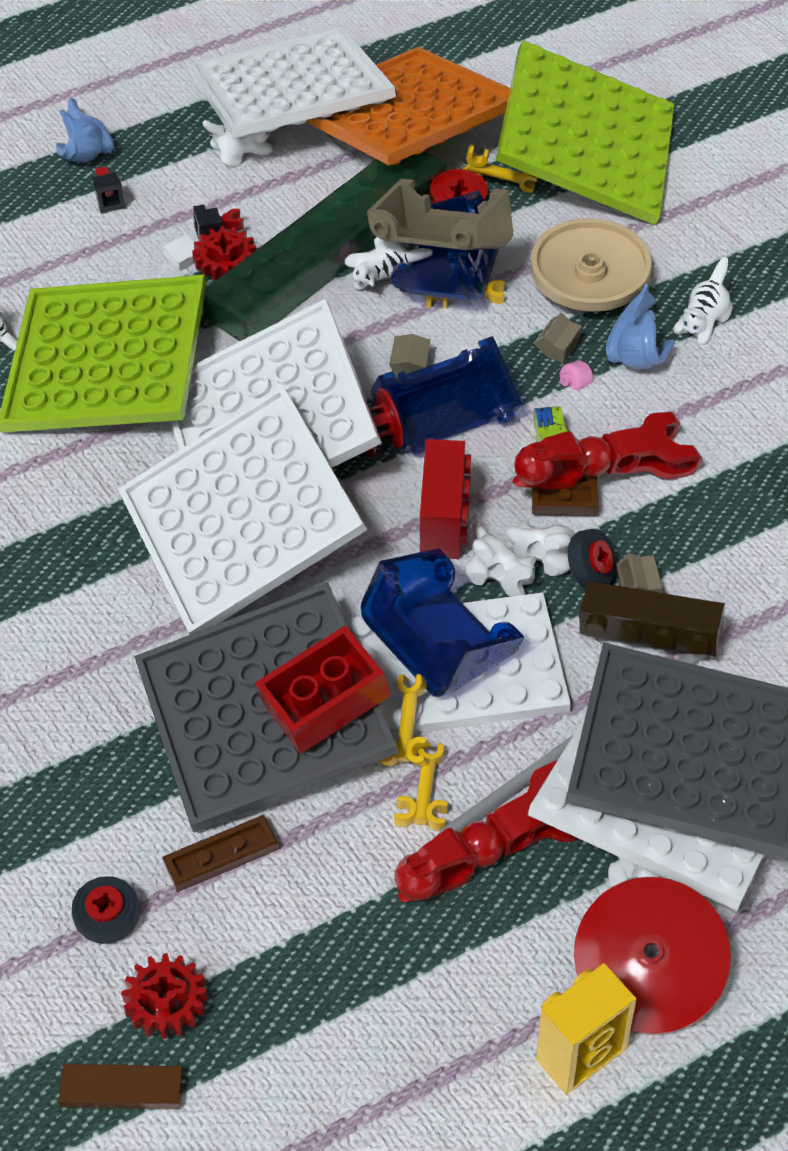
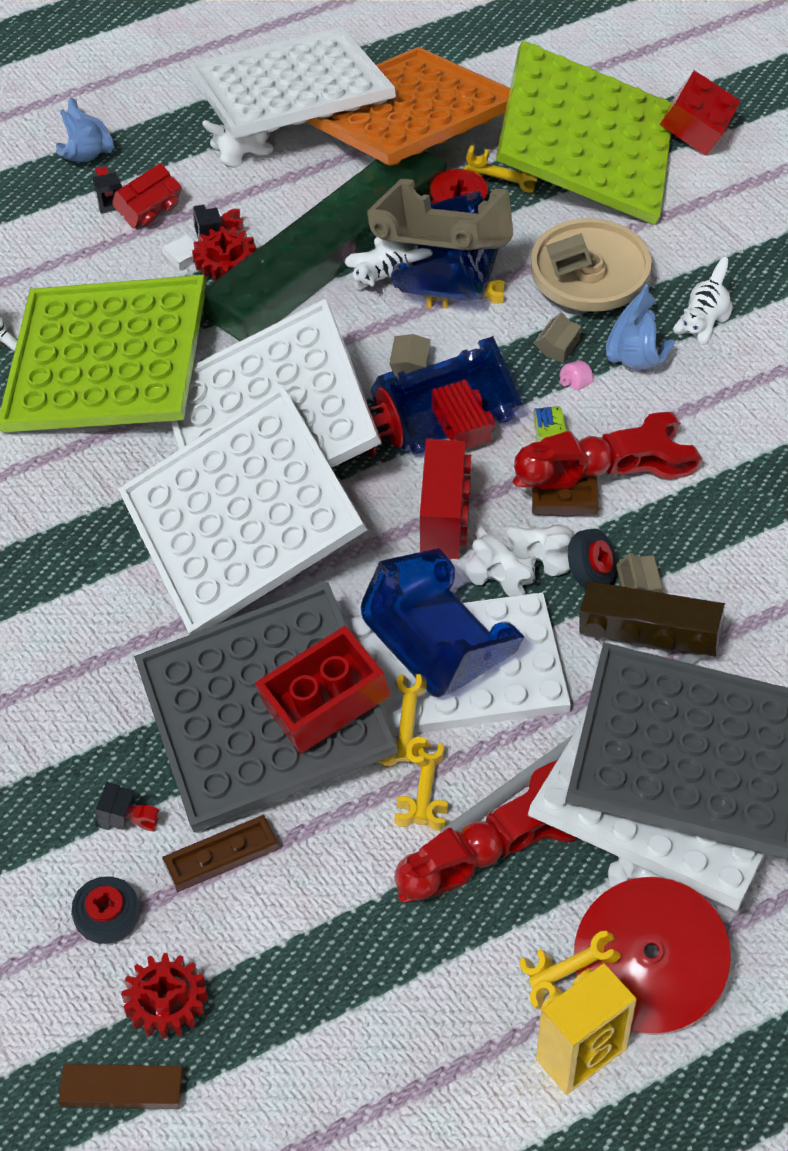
none -> black piece [95,782,159,831]
none -> red brick [112,163,182,229]
none -> red brick [432,379,495,449]
none -> yellow bar [520,931,621,1011]
none -> dark tan piece [546,233,592,277]
none -> red brick [659,70,740,156]

